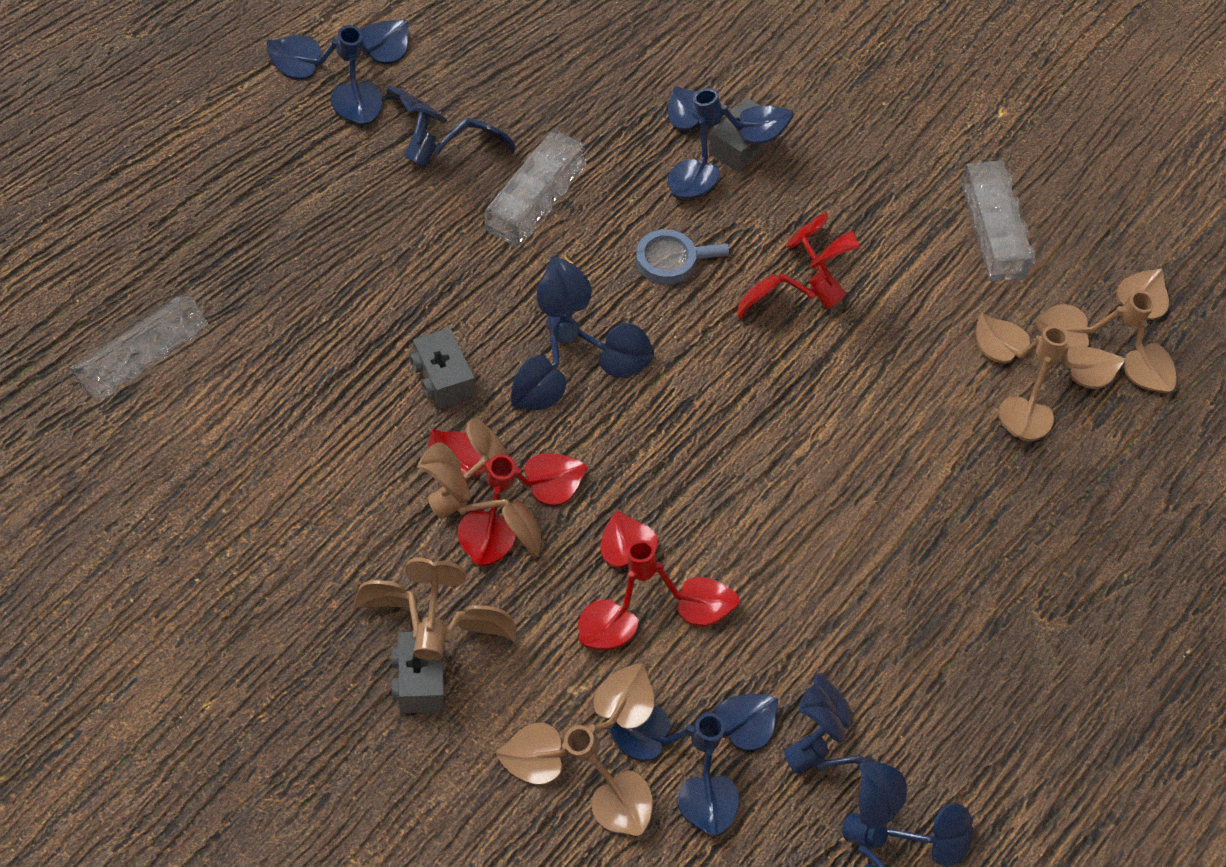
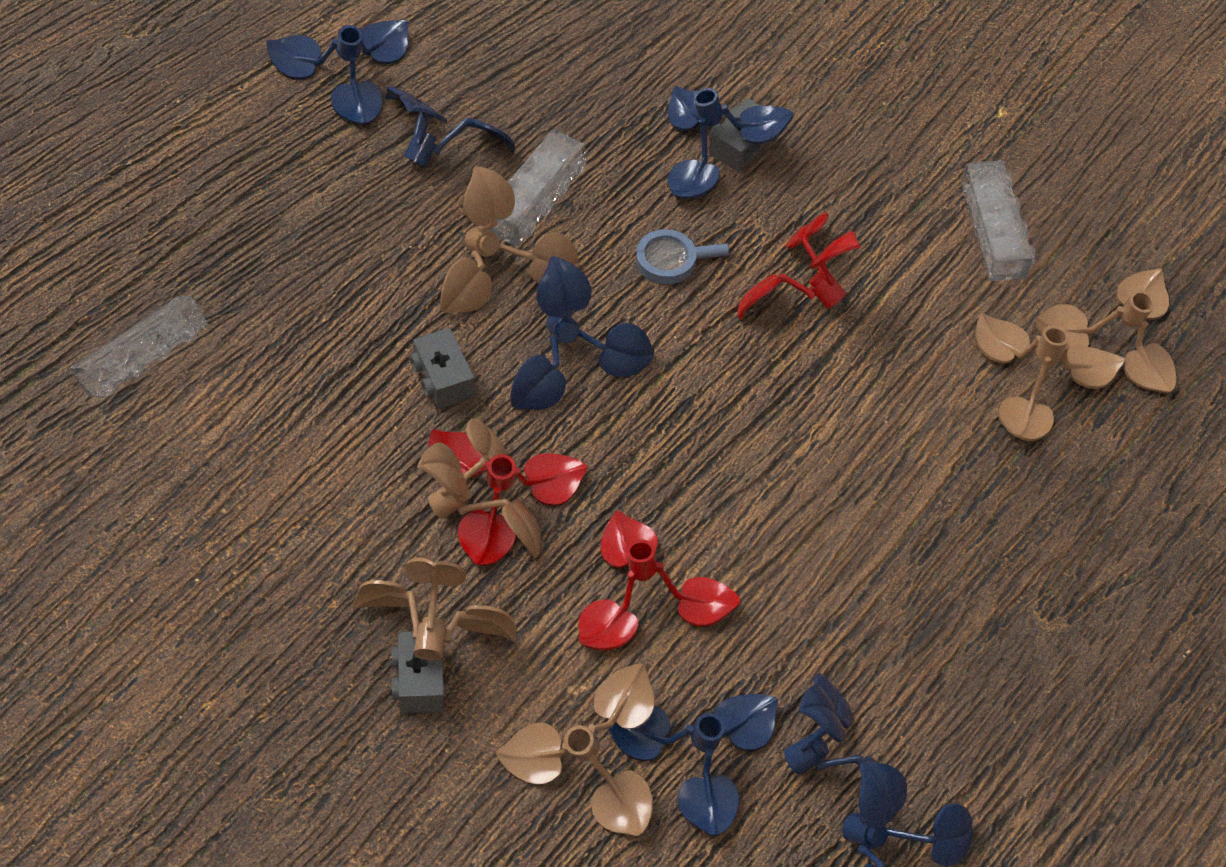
none -> medium nougat plant [440,166,579,313]

